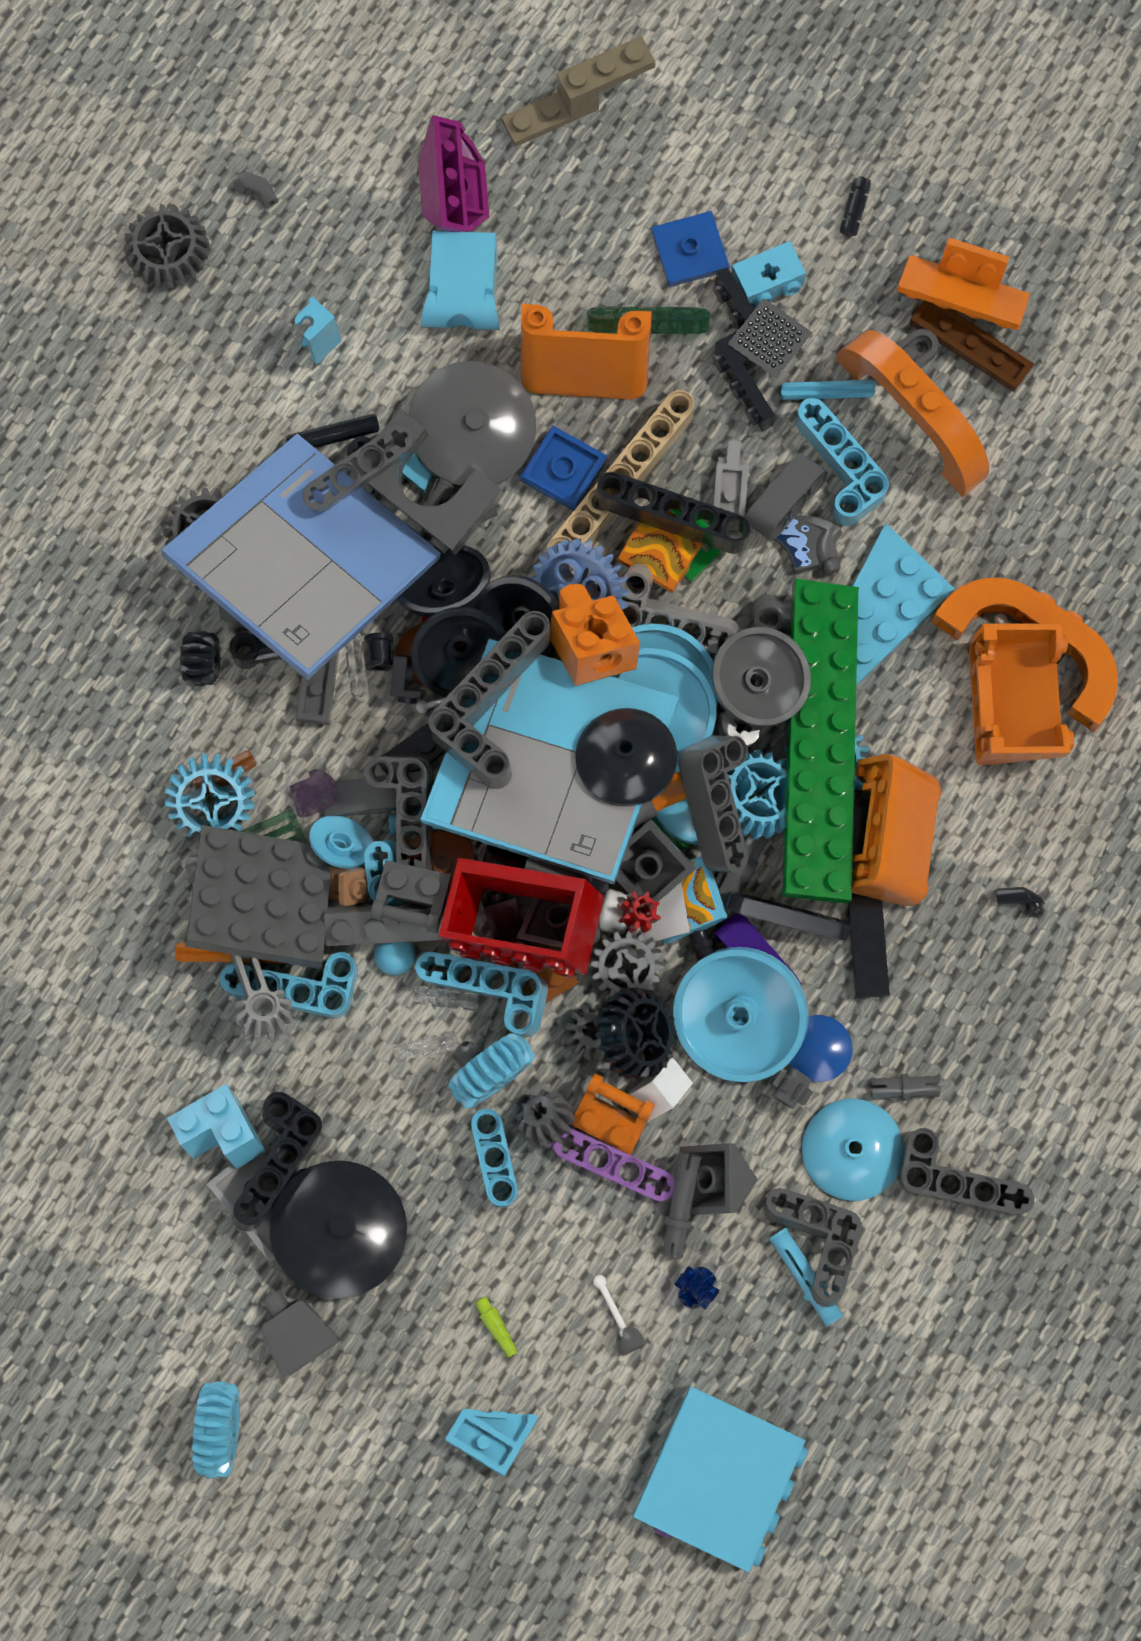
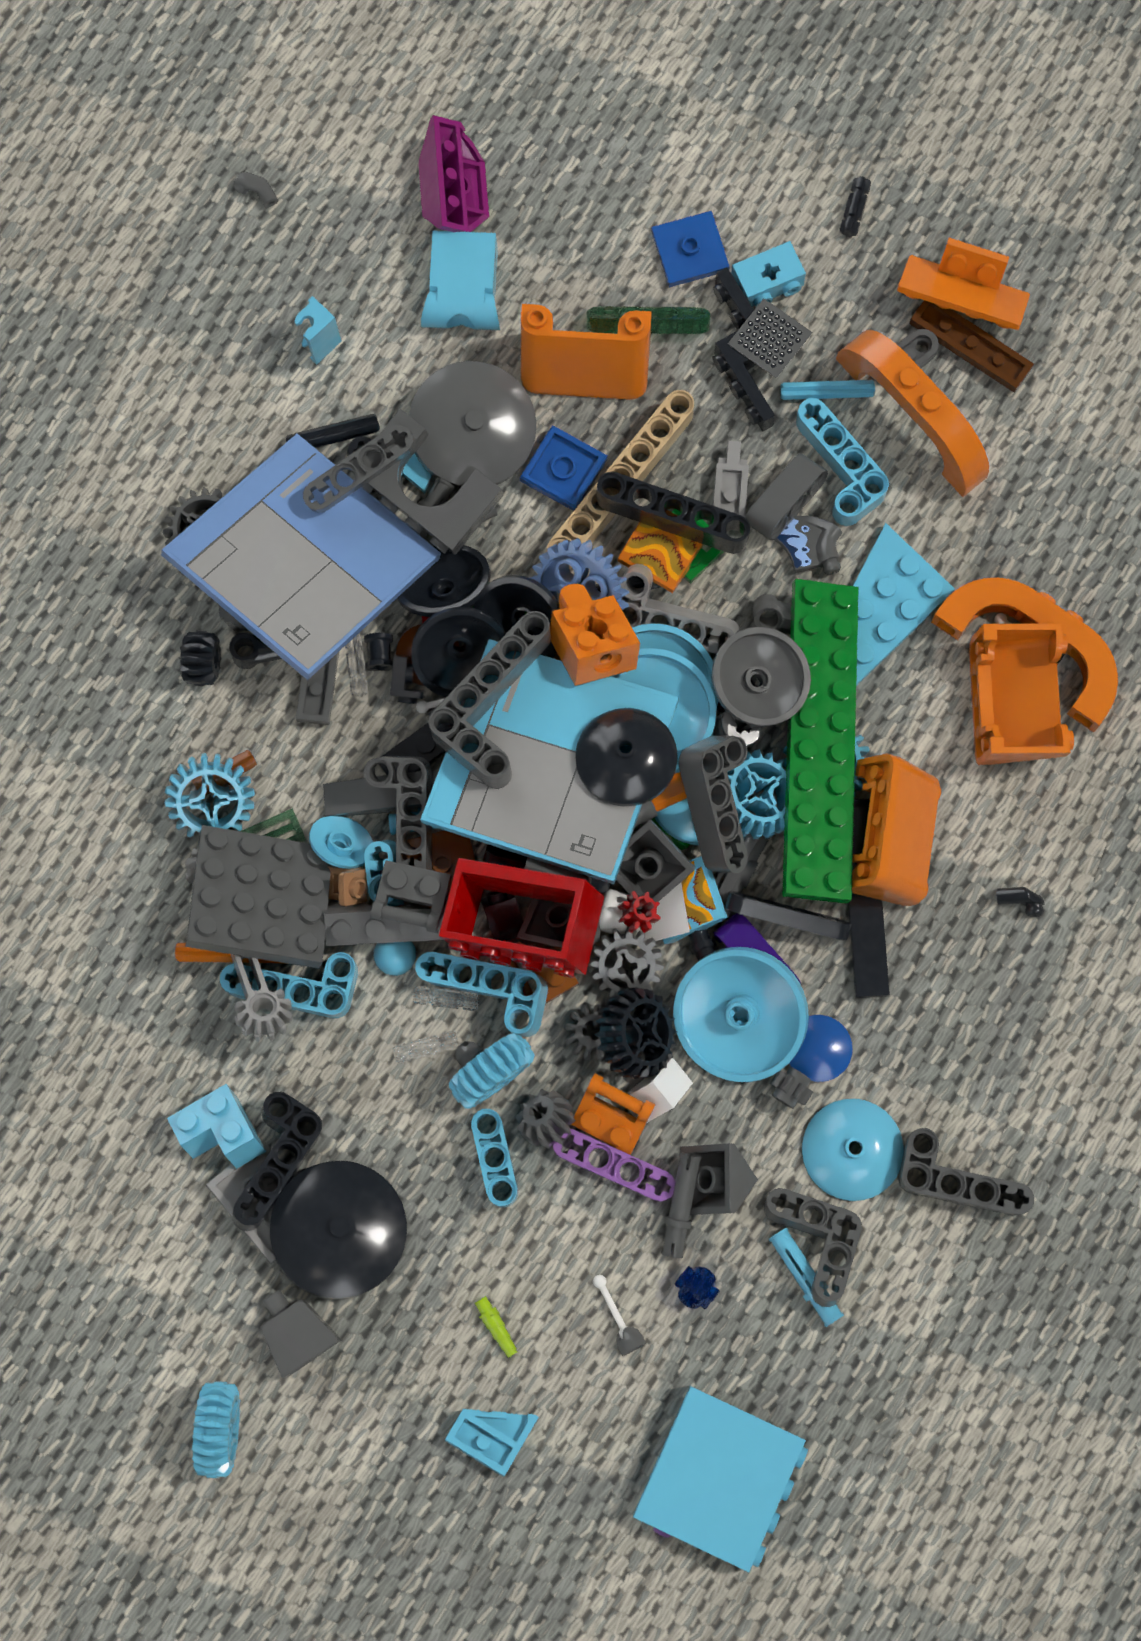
dark grey gear [123,204,210,289] -> none
clear purple bracket [290,769,338,818] -> none
dark tan bracket [502,36,655,147] -> none
dark grey pin [870,1074,940,1101] -> none

